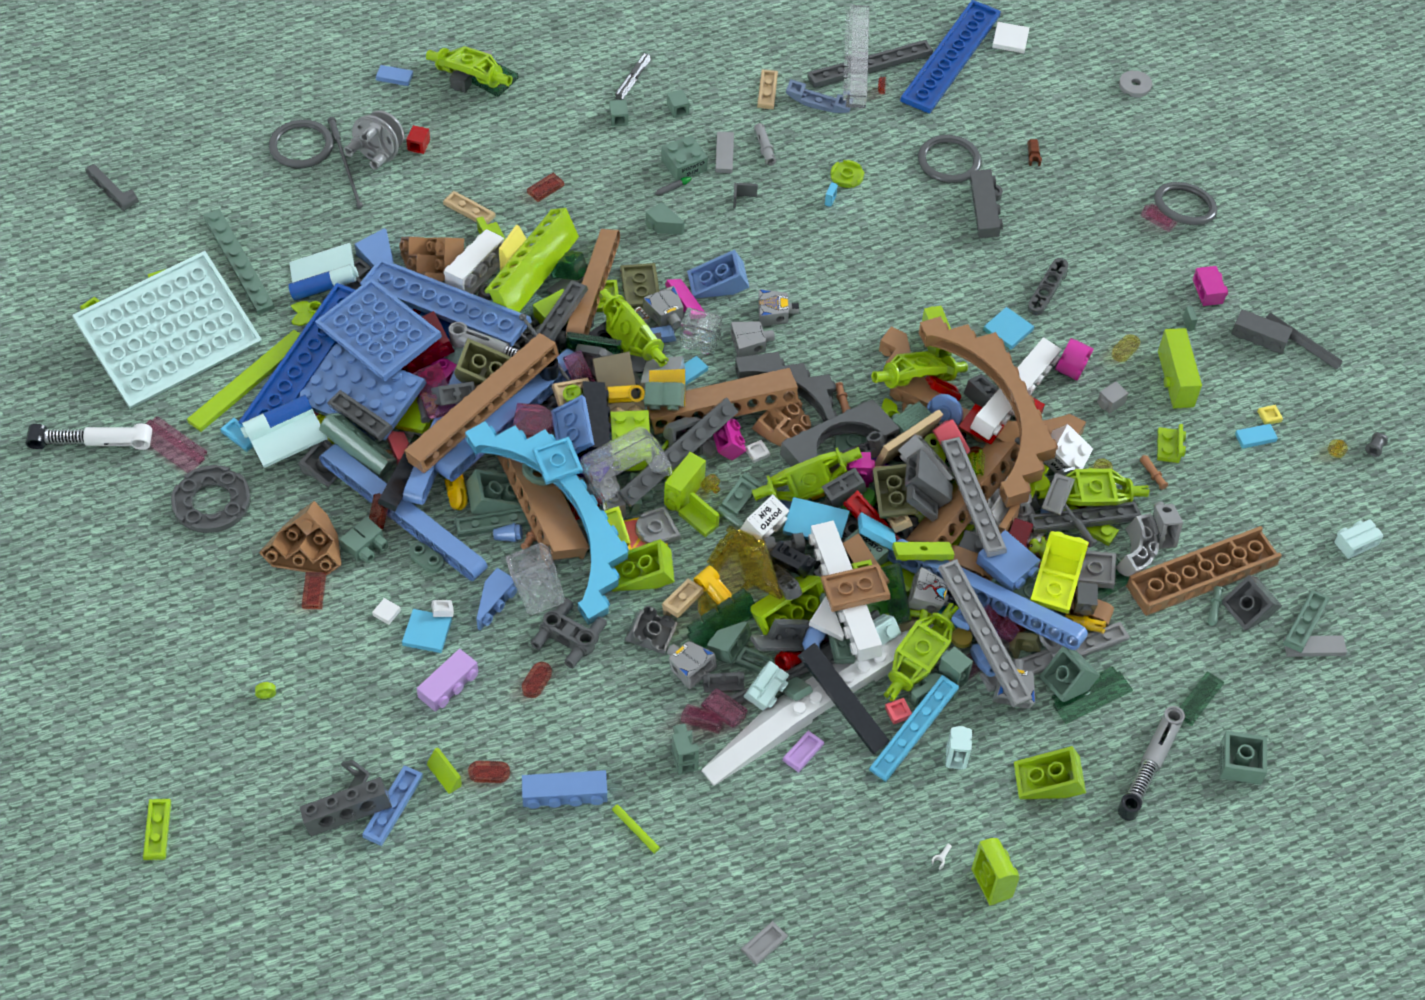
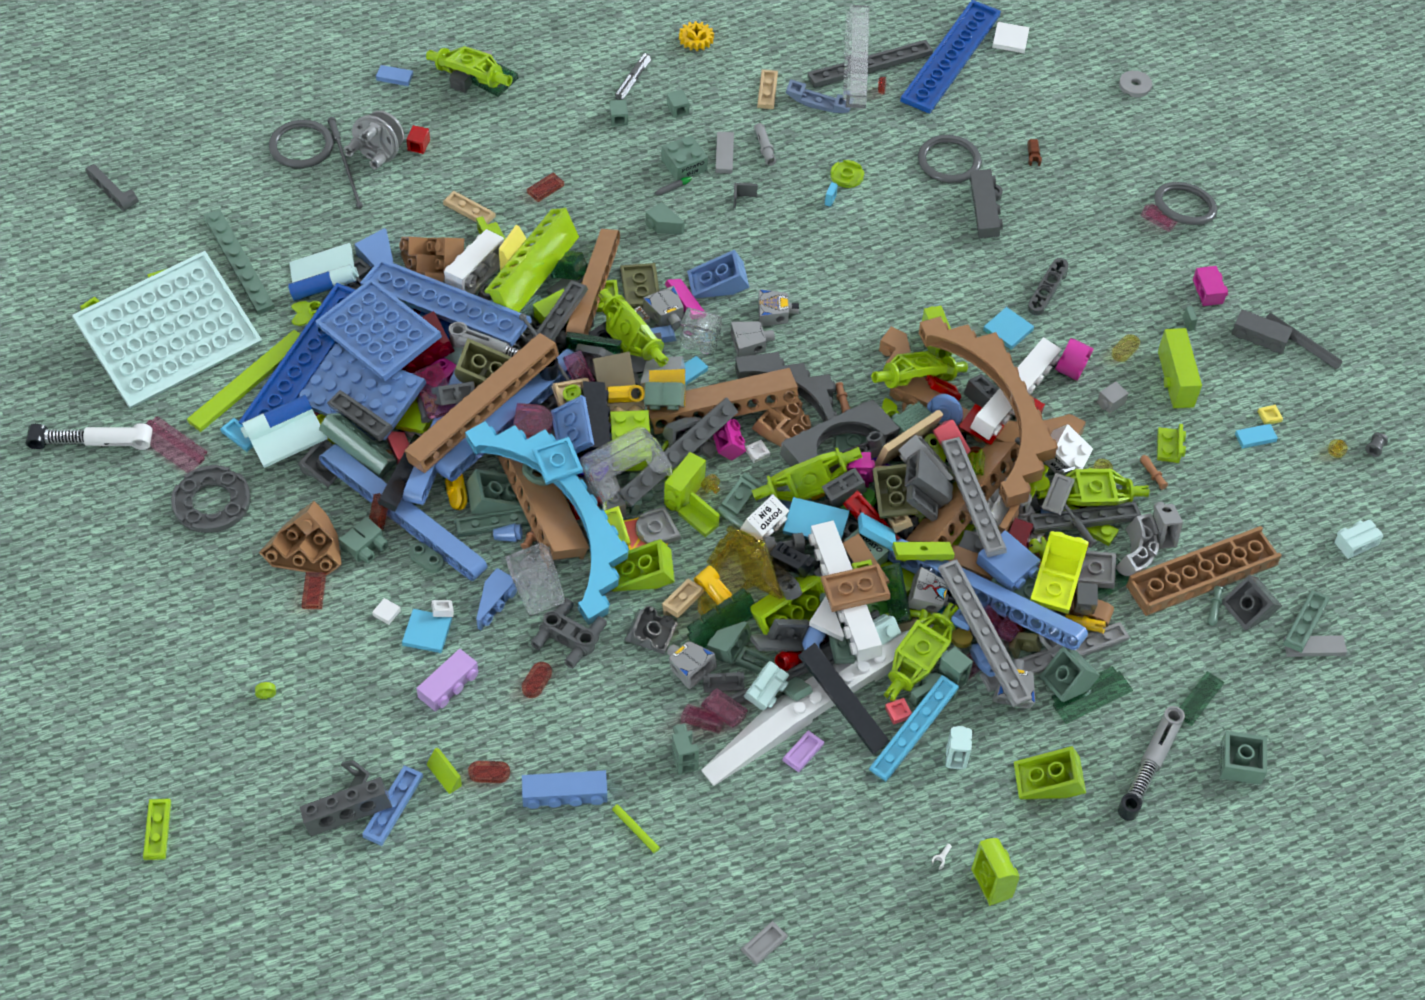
none -> yellow gear [679,21,714,51]

